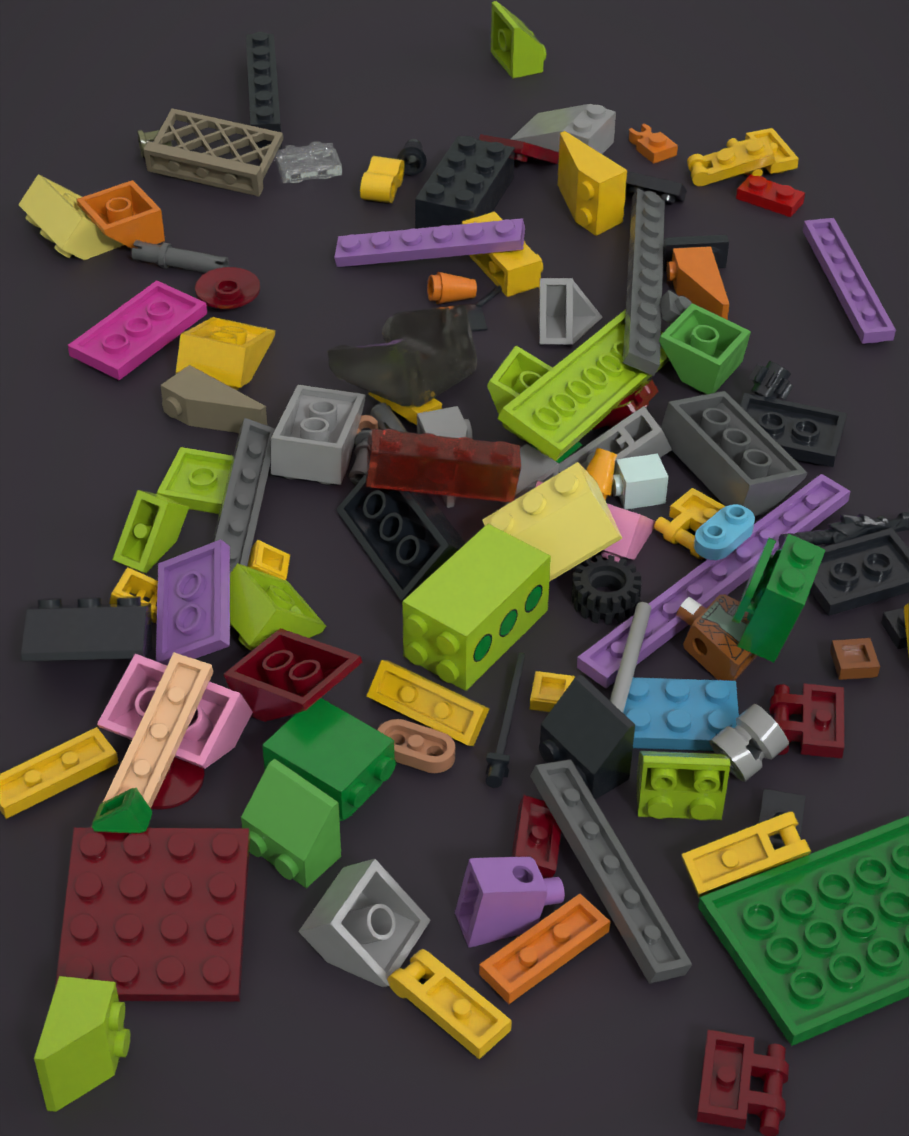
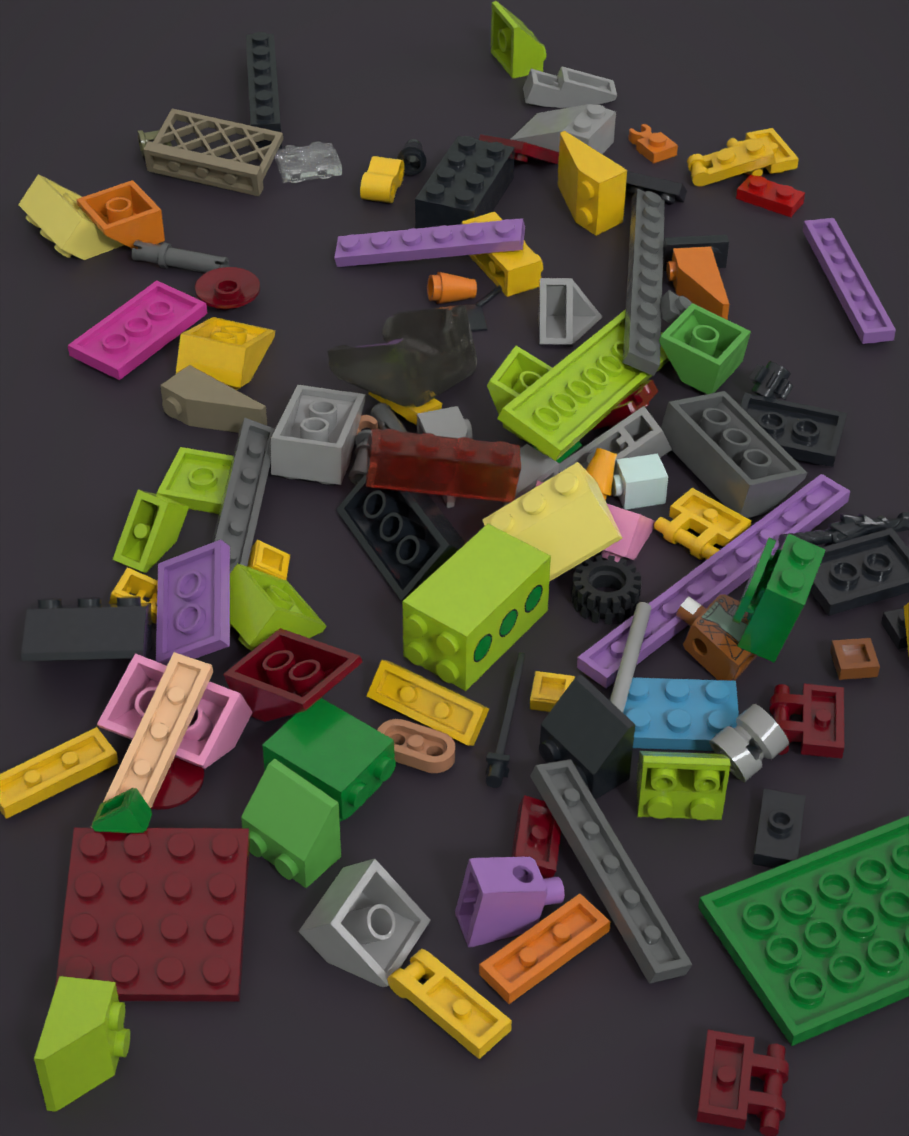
yellow plate [681,812,811,898] -> none
medium azure plate [694,504,755,560] -> none
none -> light grey slope [523,66,617,108]

